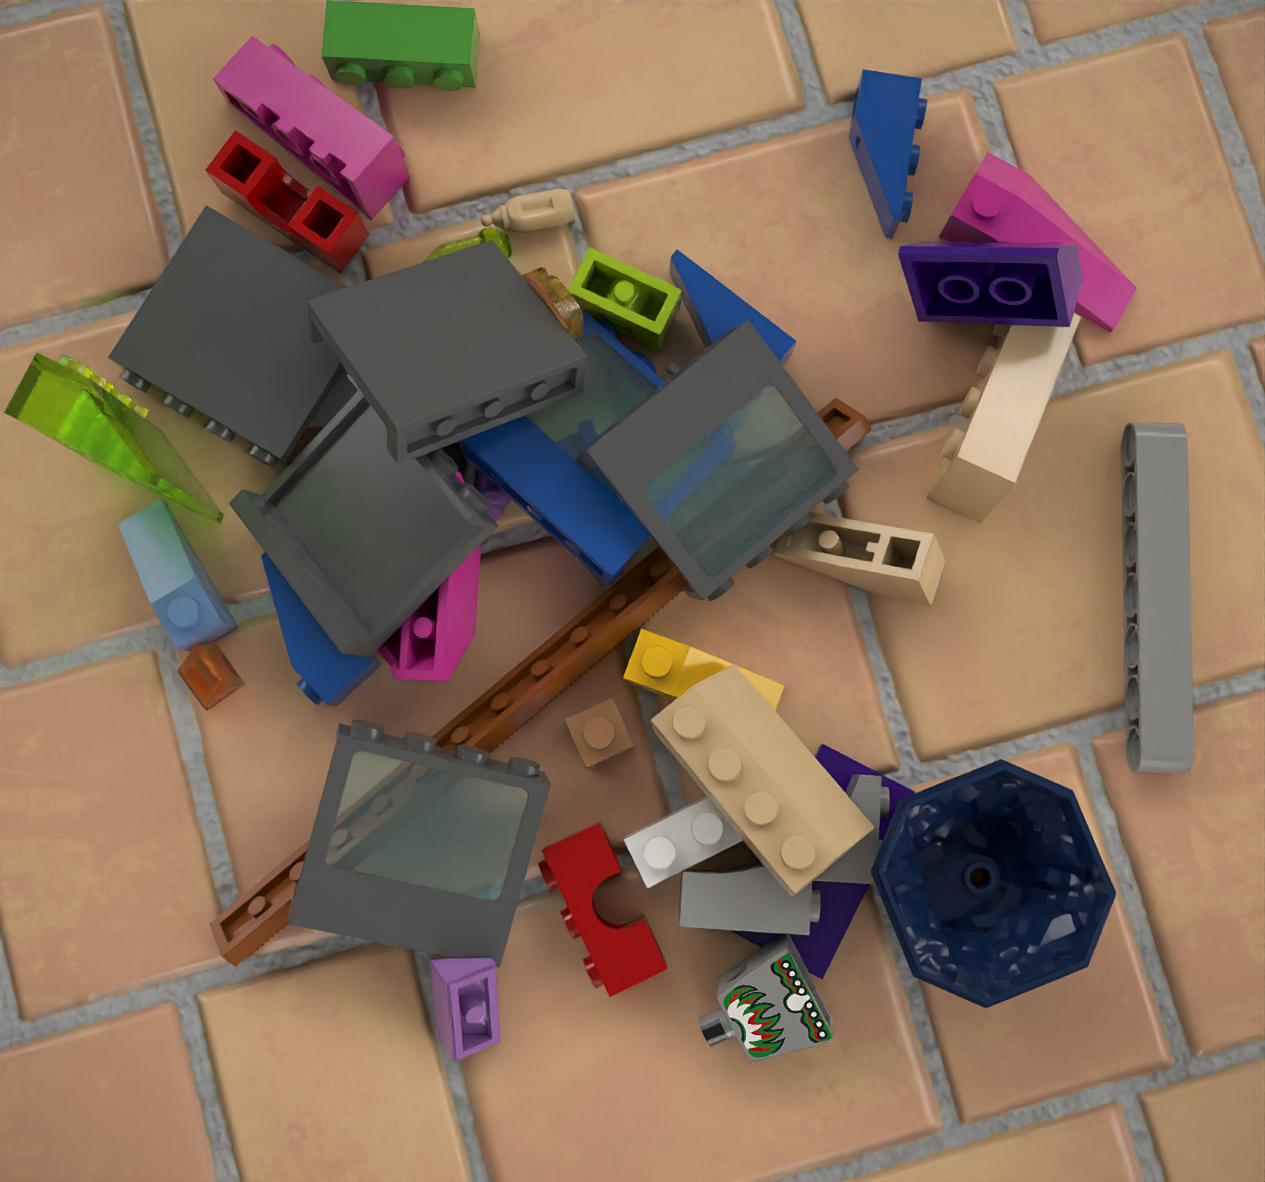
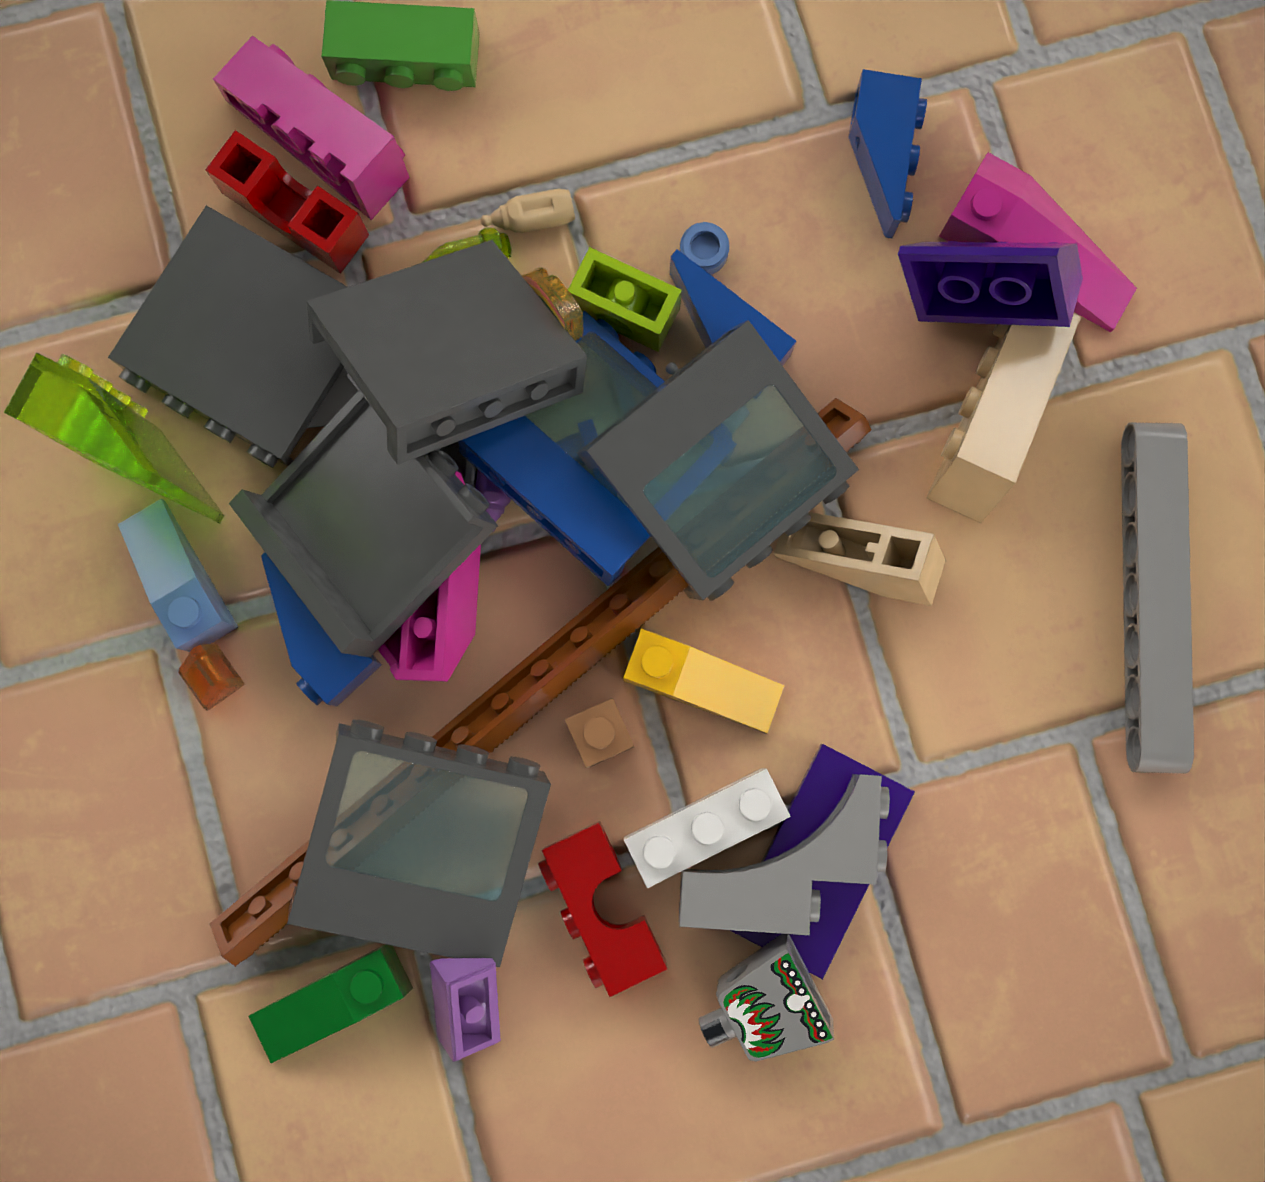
tan slope [651,664,875,898] -> none
dark blue rock [870,759,1117,1008] -> none
none -> green slope [248,944,413,1063]
none -> medium blue tile [680,222,729,275]

